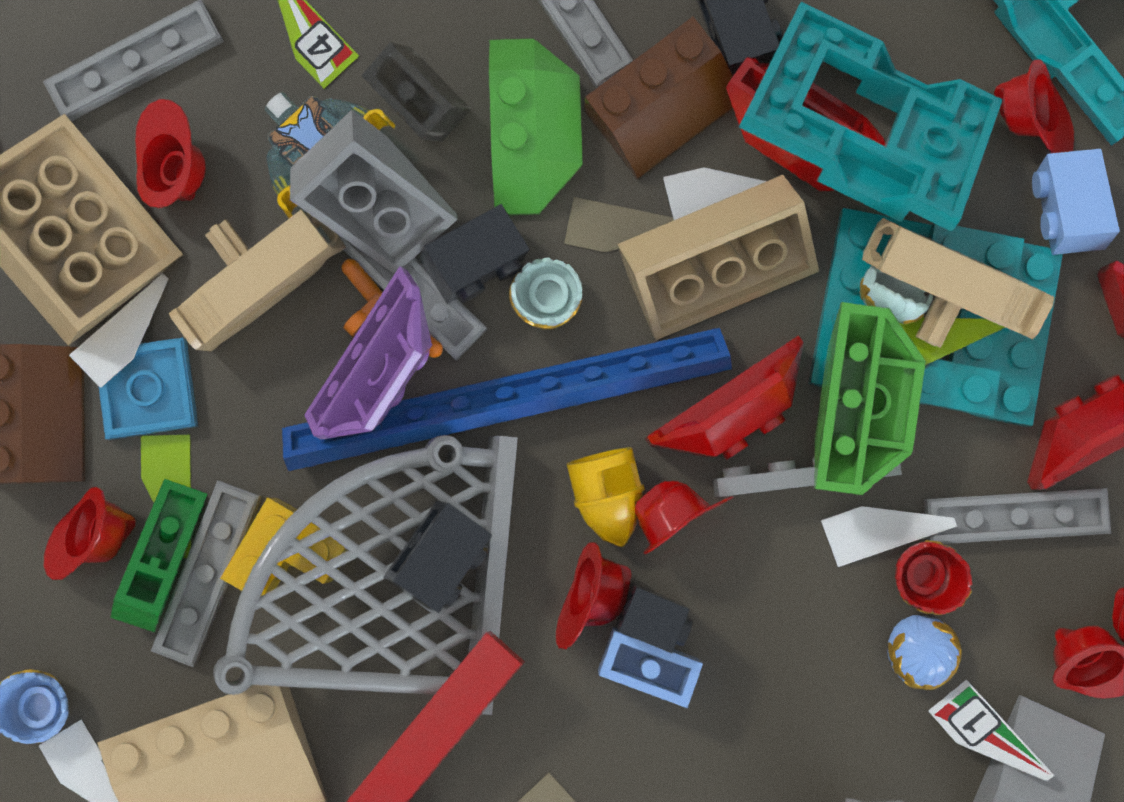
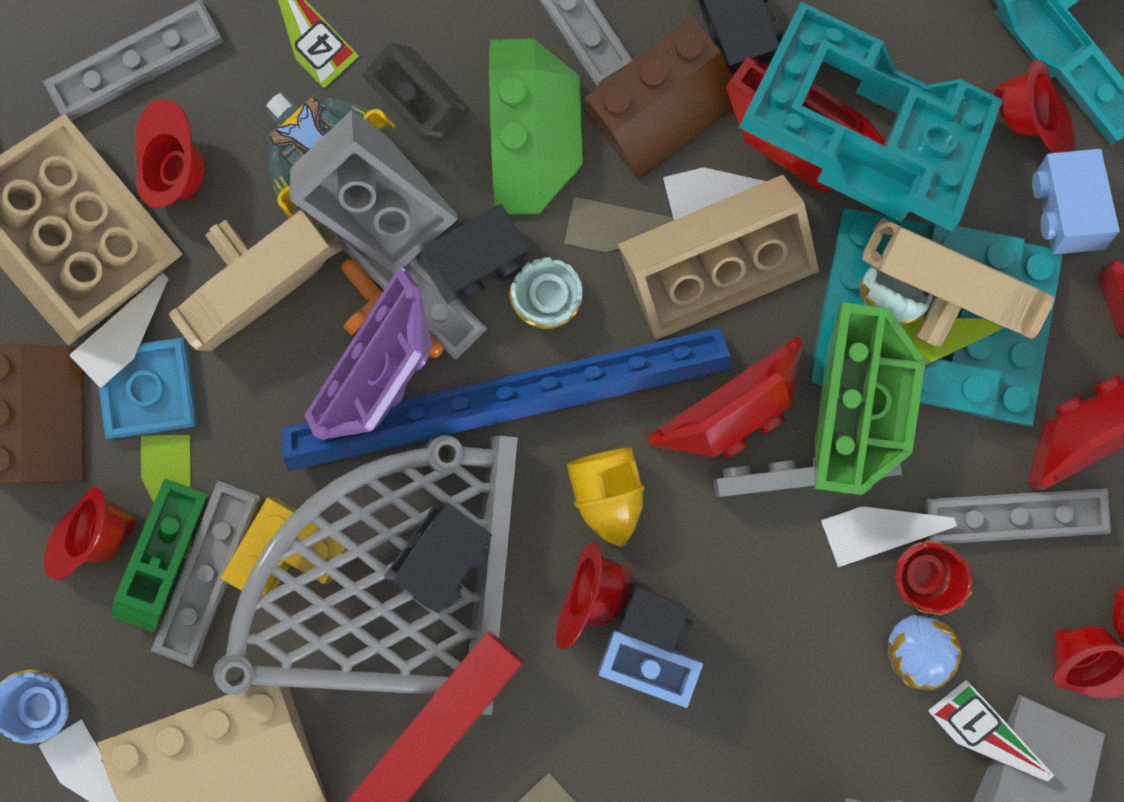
red piece [635,481,734,555] -> none

